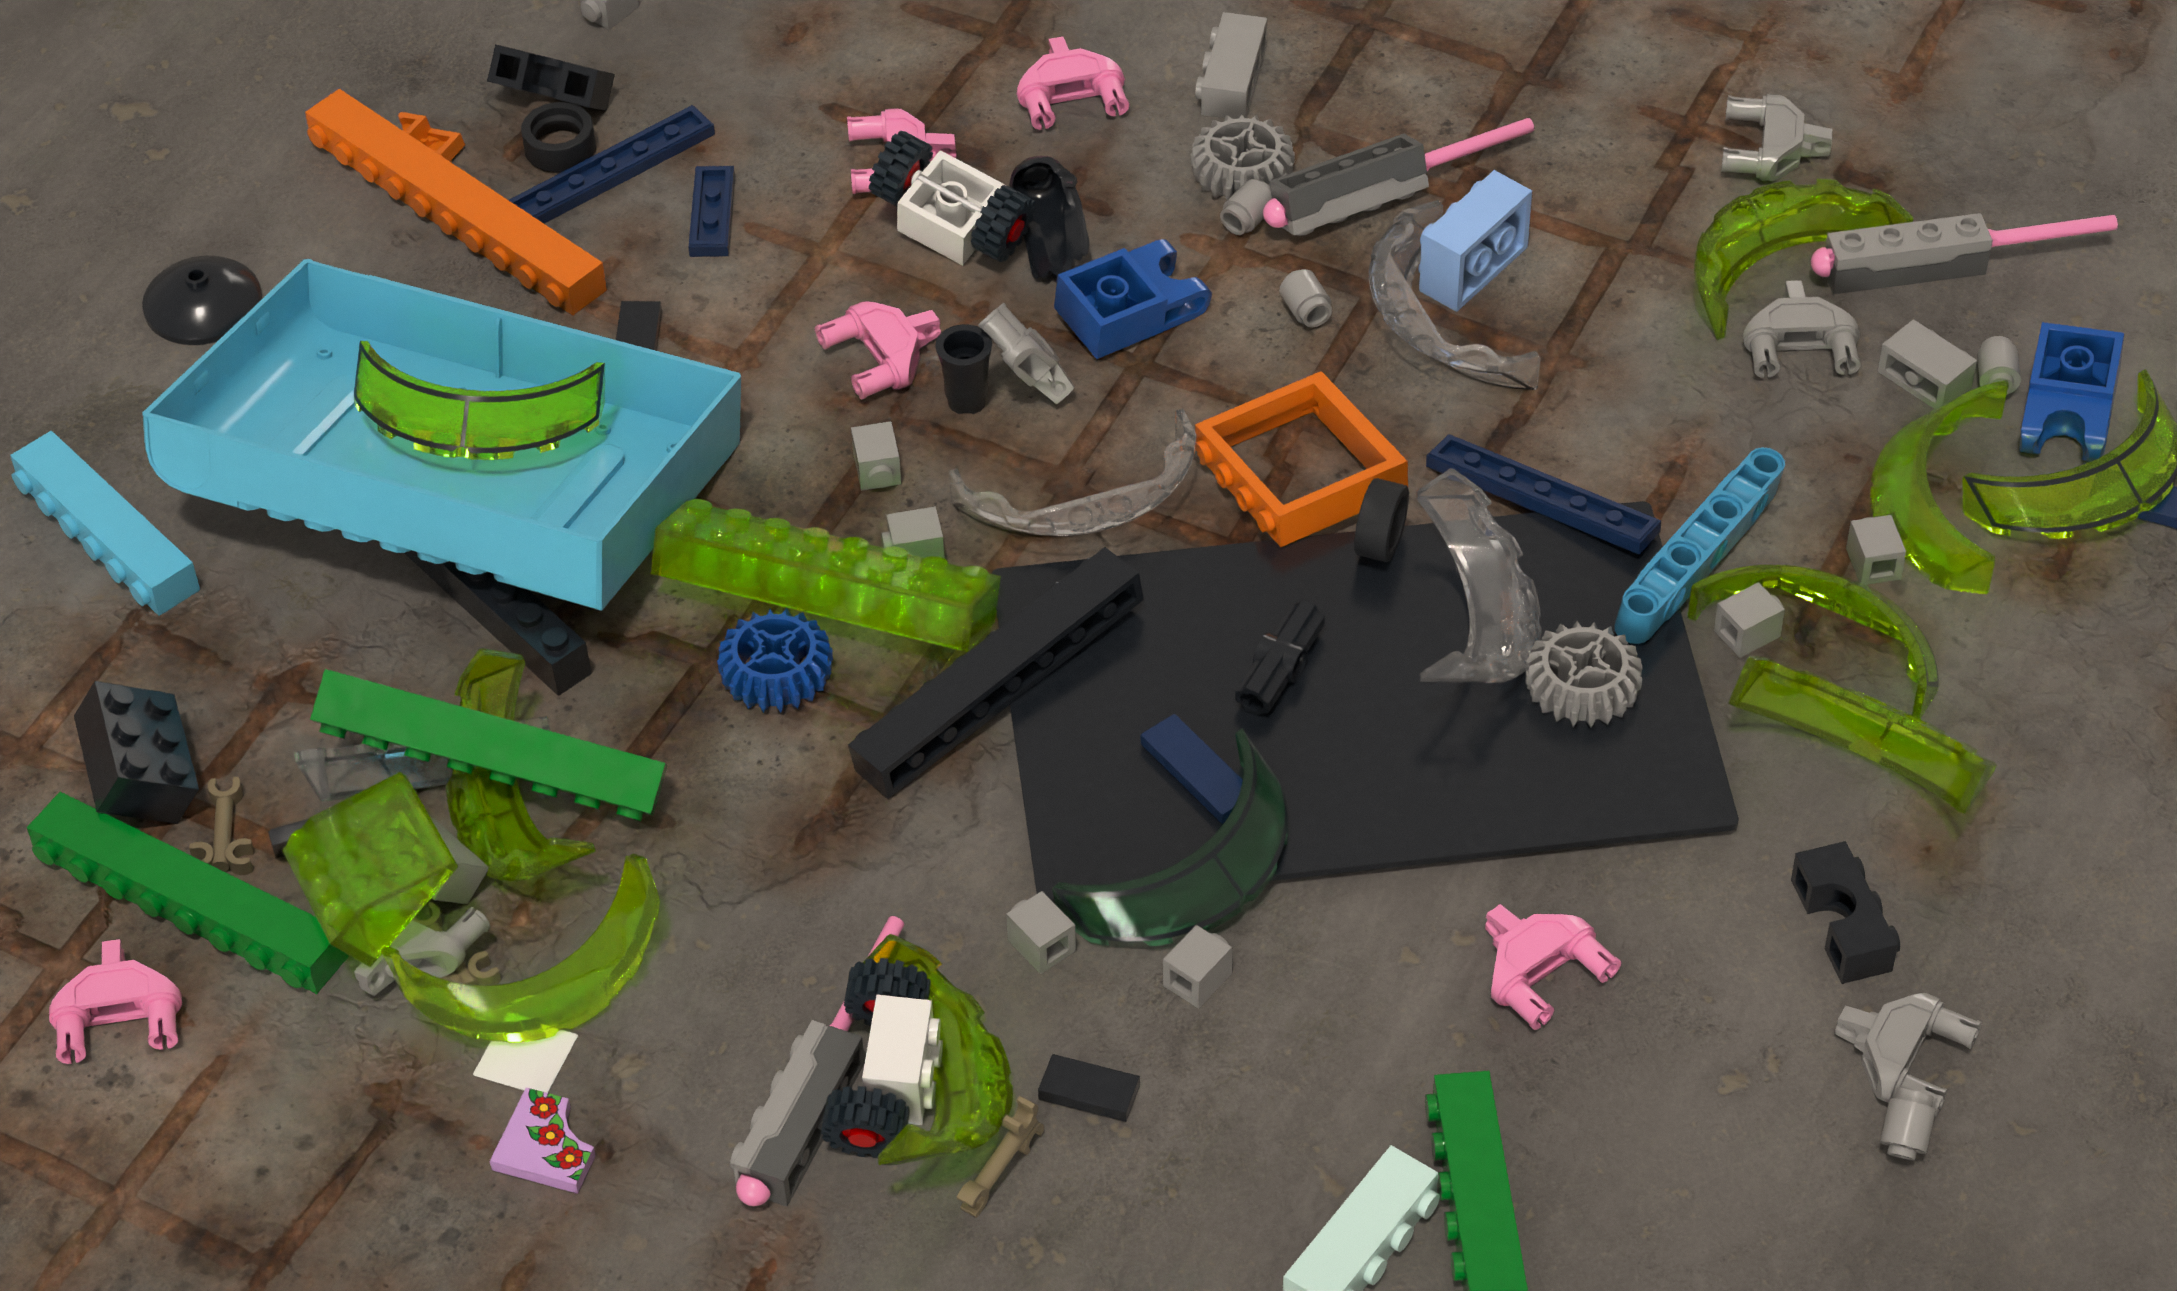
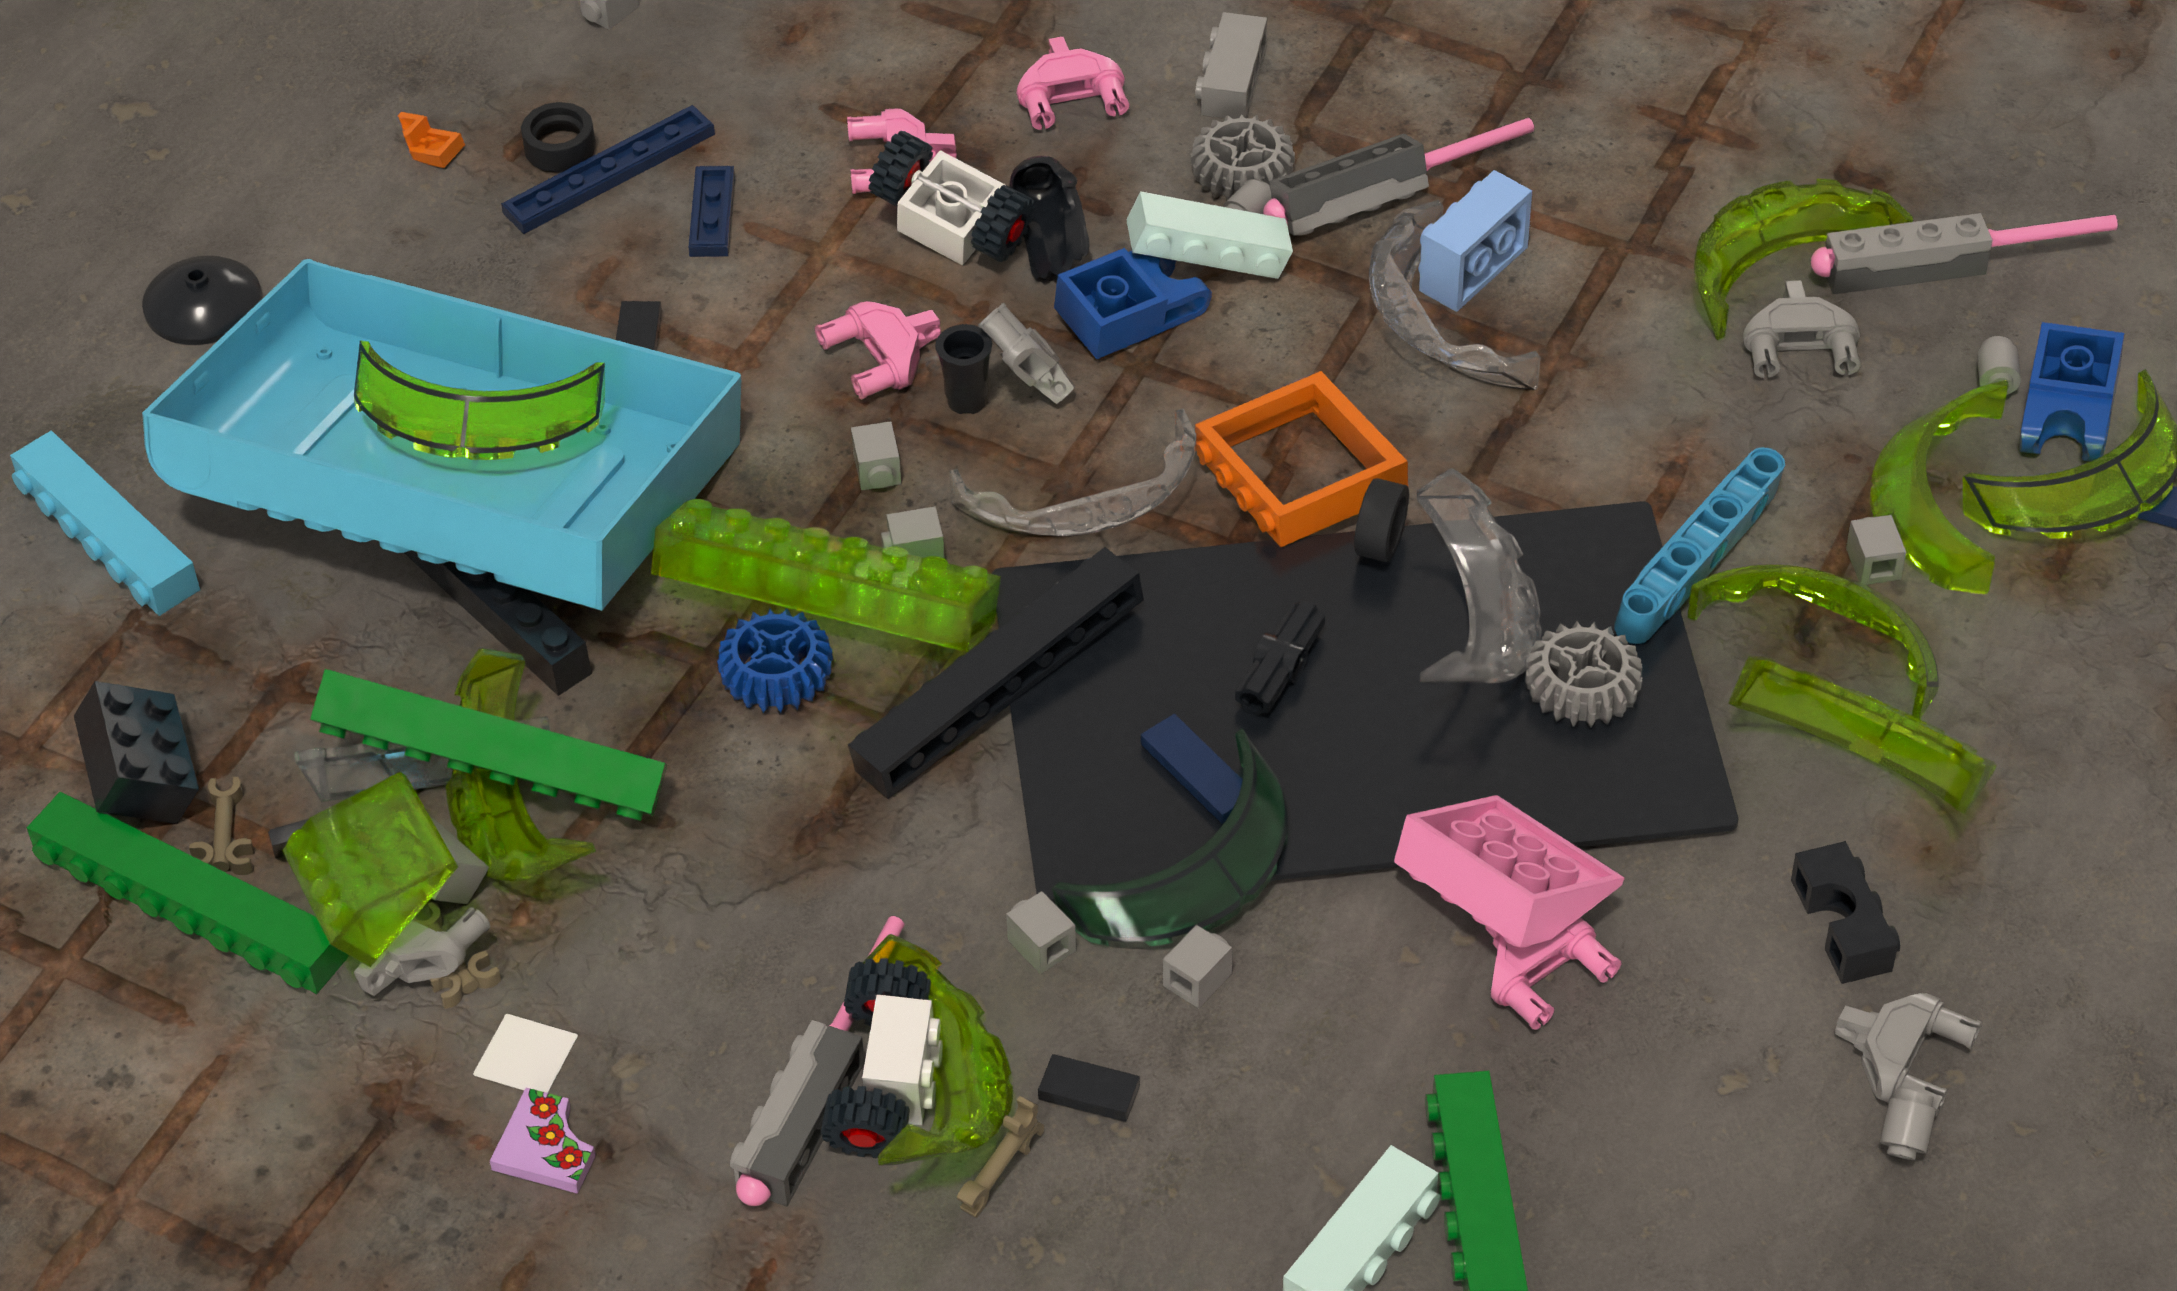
bright pink connector [49,939,182,1064] -> none
orange brick [305,89,607,316] -> none
clear neon green windscreen [381,854,660,1043] -> none
black arch [487,44,615,111] -> none
light grey brick [1279,269,1332,328] -> none
dark blue tile [1426,434,1661,554] -> none
light grey brick [1714,582,1785,658] -> none
light grey connector [1721,94,1832,181] -> none
light grey brick [1878,319,1977,413] -> none
none -> light aqua brick [1126,191,1293,279]
none -> bright pink slope [1394,795,1624,948]

